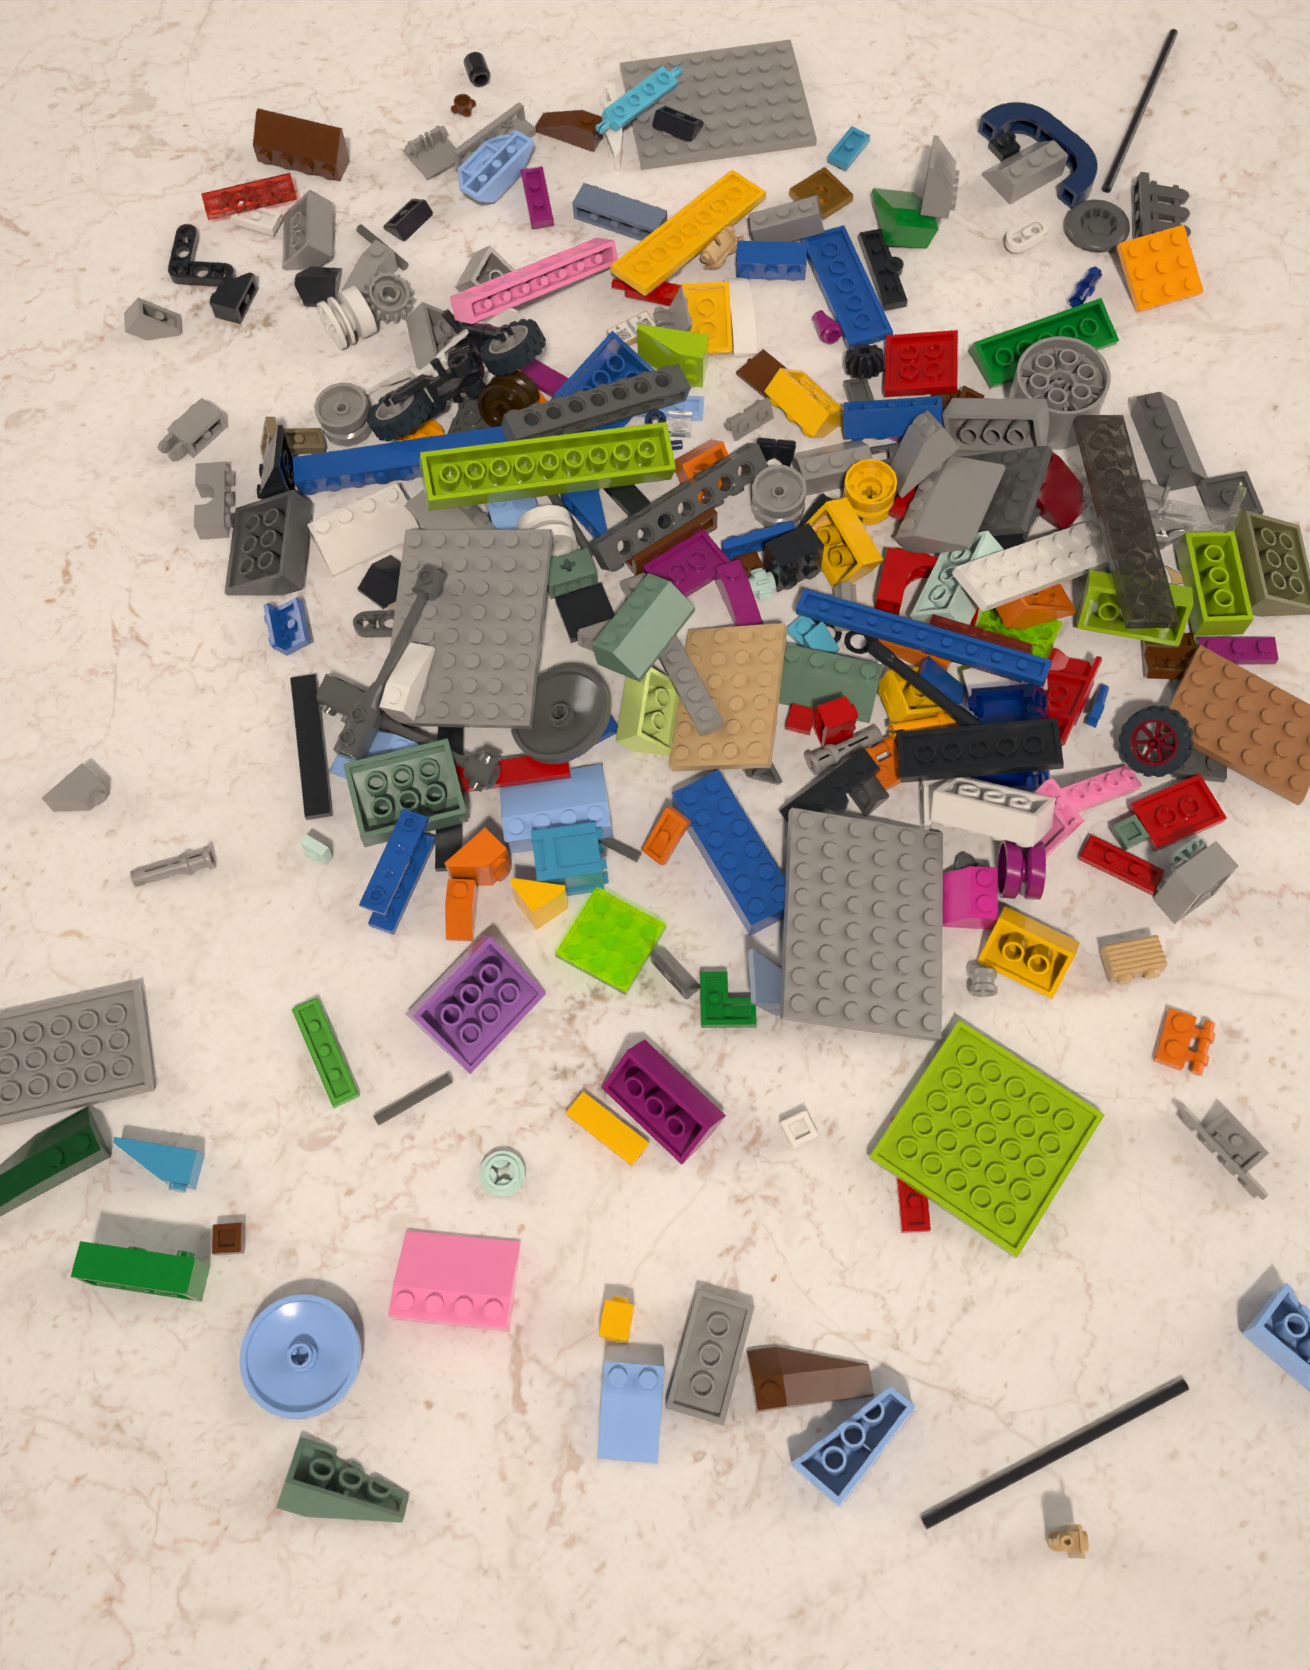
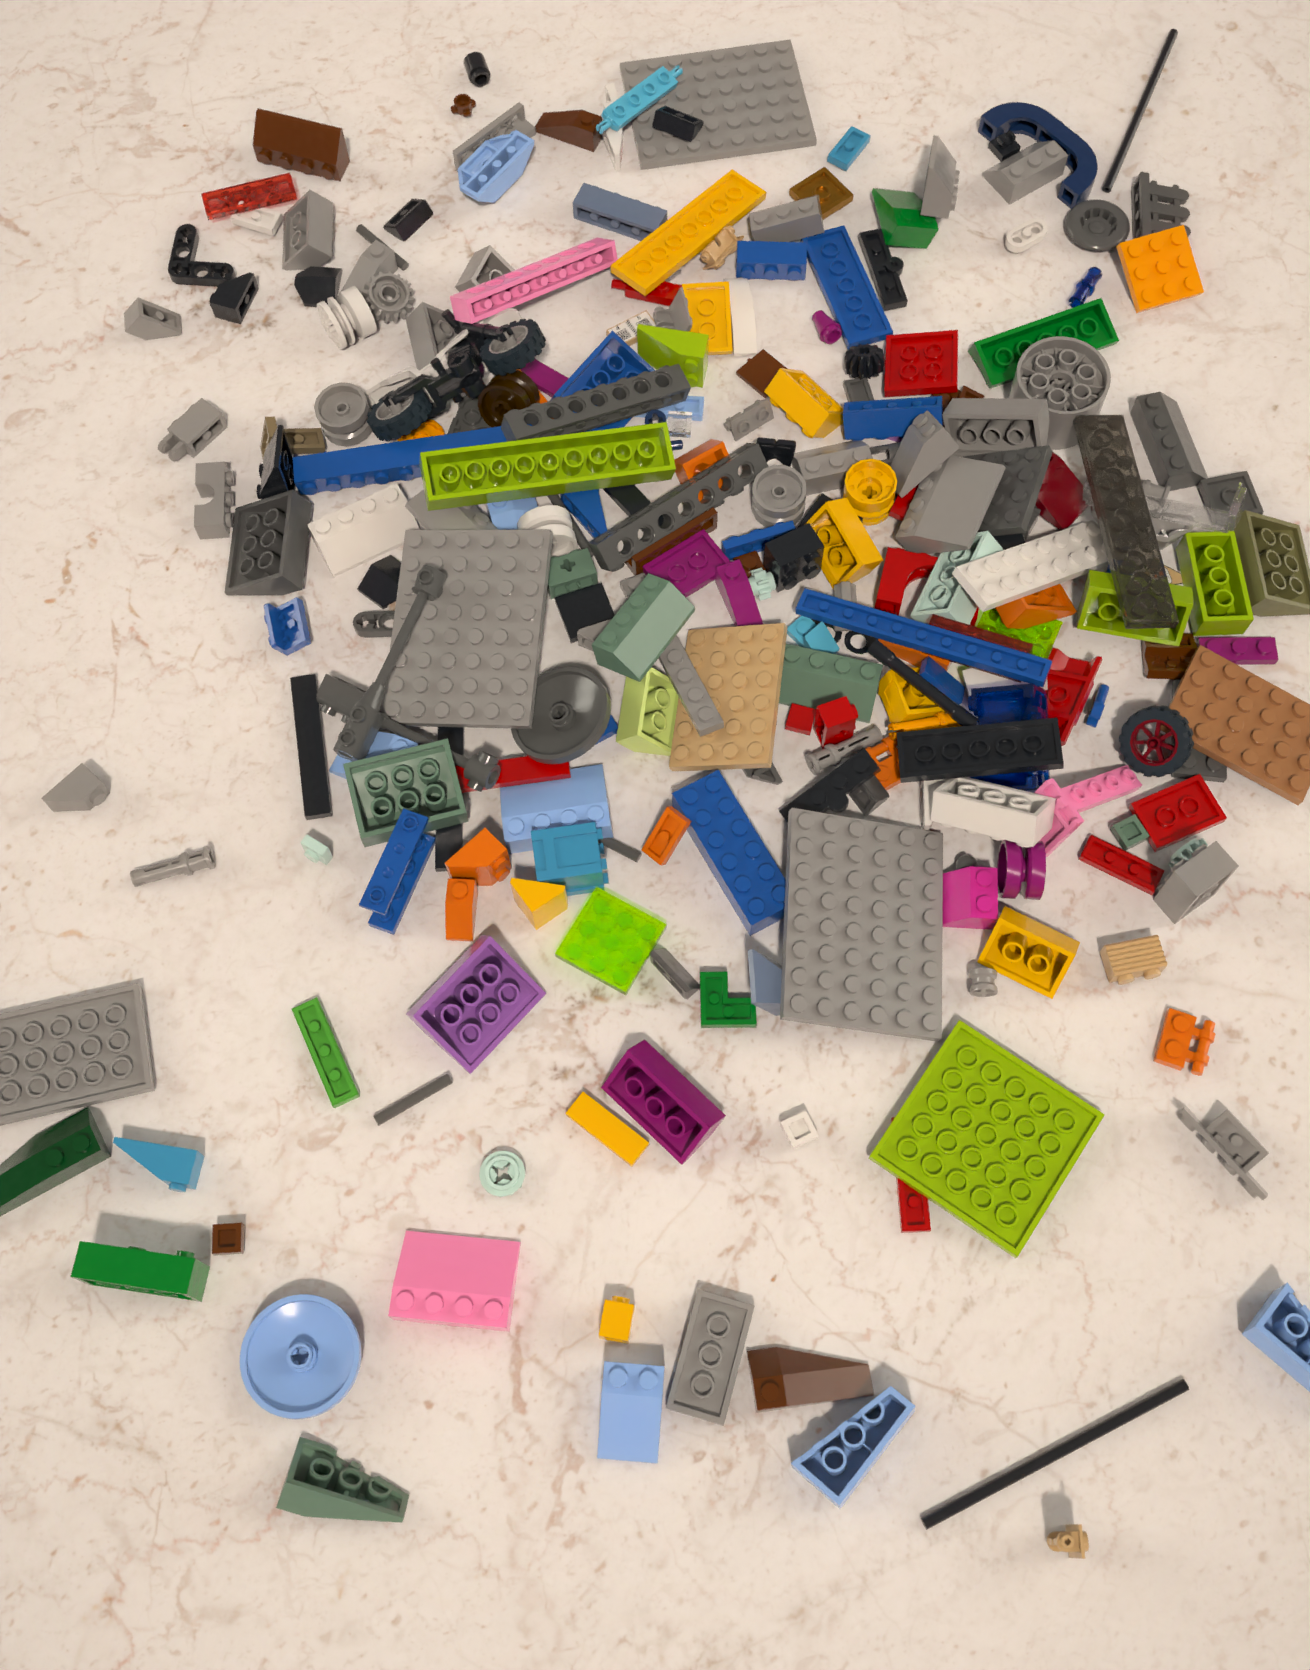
white slope [379,642,435,721] -> none
light grey hinge [403,125,464,179] -> none
magenta plate [521,166,554,229] -> none

